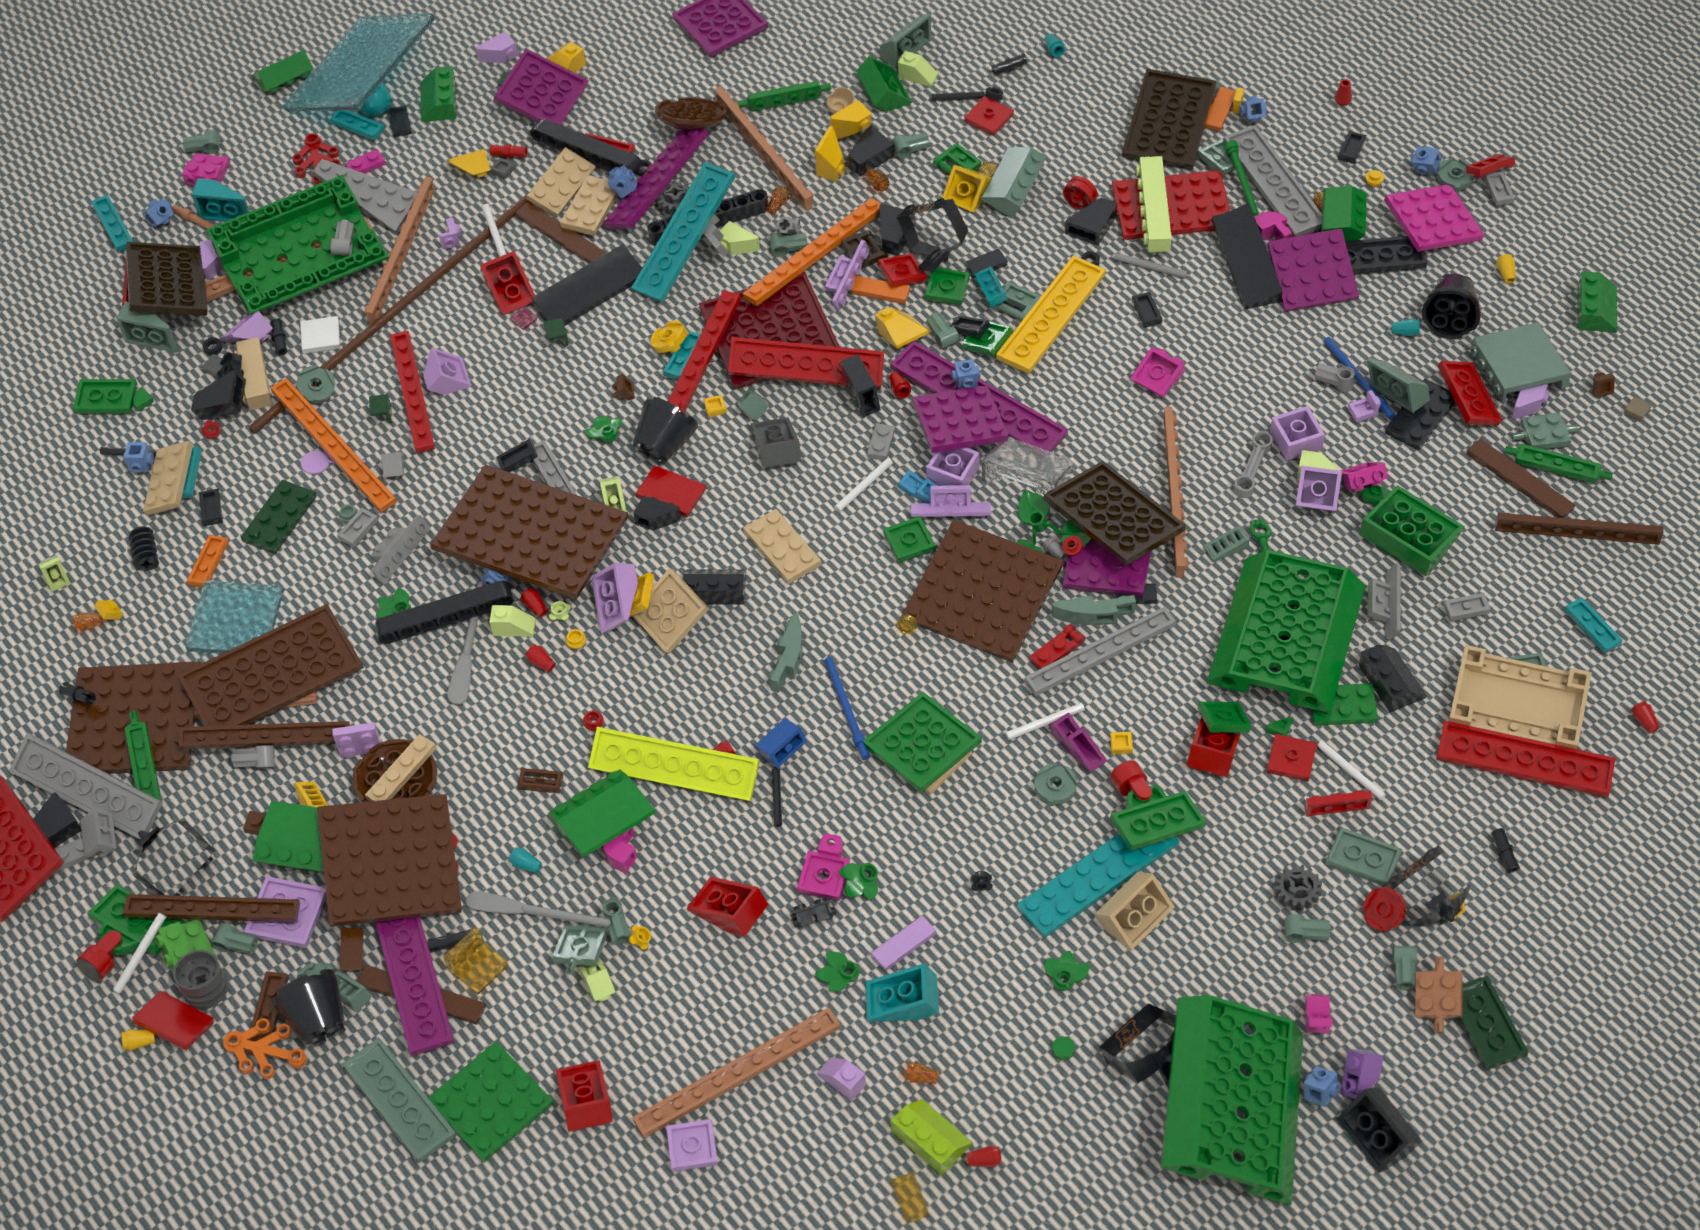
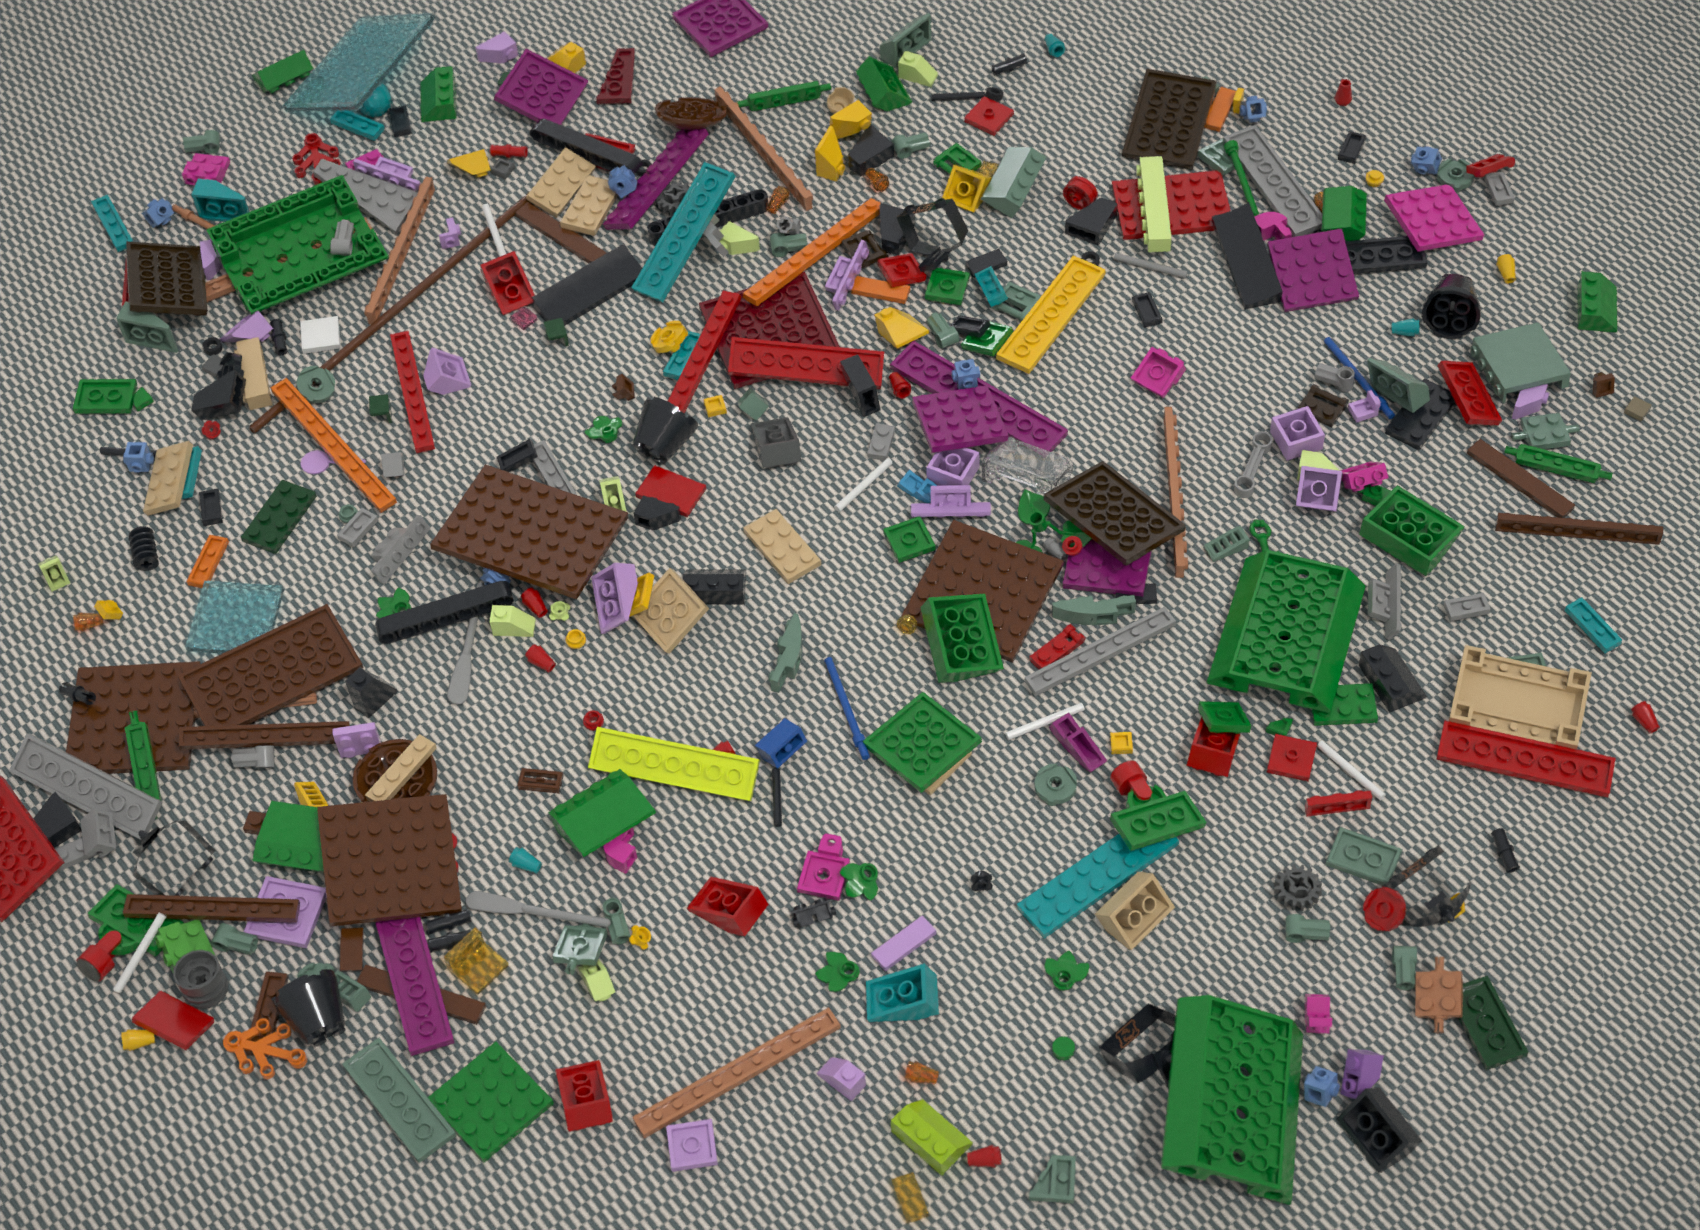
none -> black slope [345,667,398,719]
none -> lavender bracket [353,156,420,192]
none -> black pin [426,909,472,934]
none -> dark red wing [596,48,635,104]
none -> green slope [921,594,1004,683]
none -> sand green wing [1029,1155,1076,1204]
none -> dark brown plate [1298,384,1349,428]

